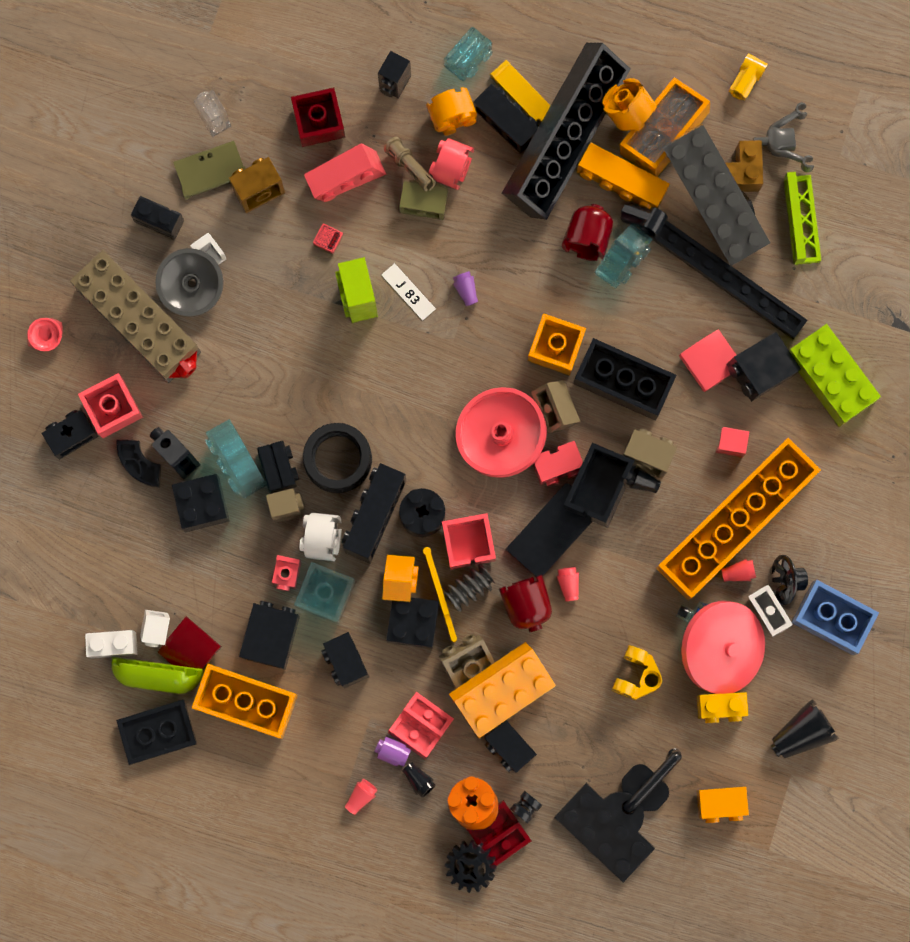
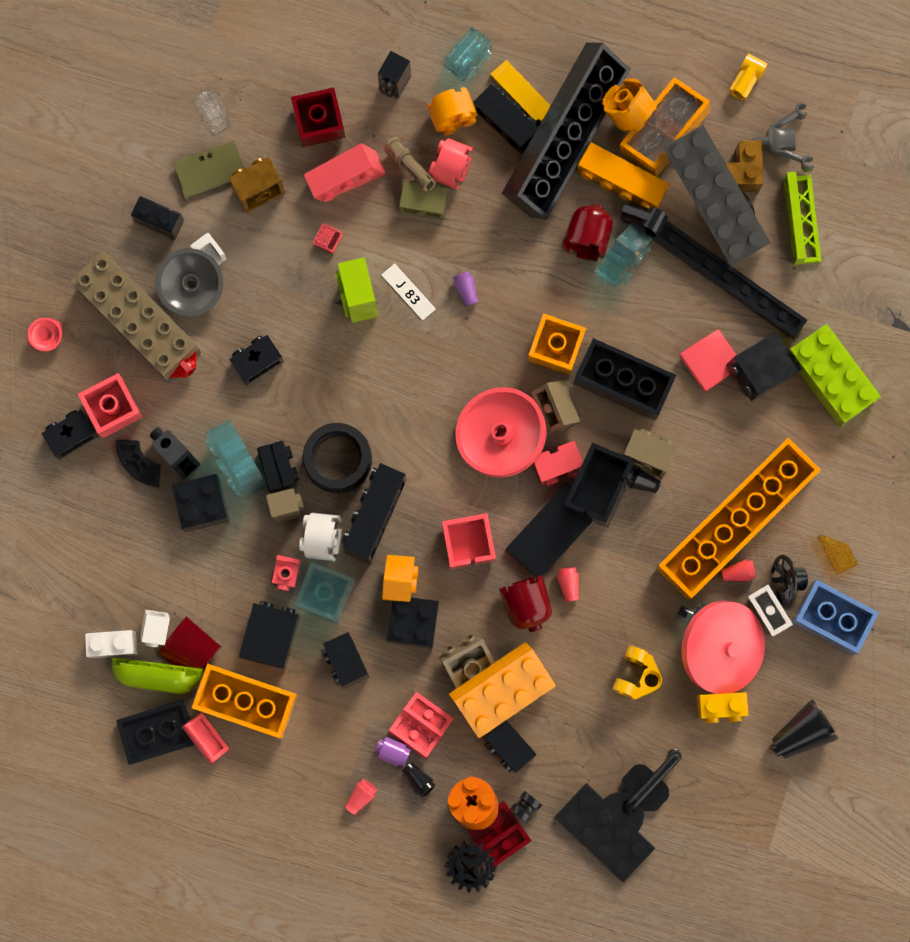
black brick [399,488,445,538] -> none
yellow piece [423,547,457,643] -> none
dark grey piece [443,563,495,612] -> none
light orange brick [696,787,749,823] -> none
coral panel [716,427,749,457] -> none
none -> coral tile [182,712,229,764]
none -> black brick [229,335,284,386]
none -> clear yellow tile [818,535,858,575]

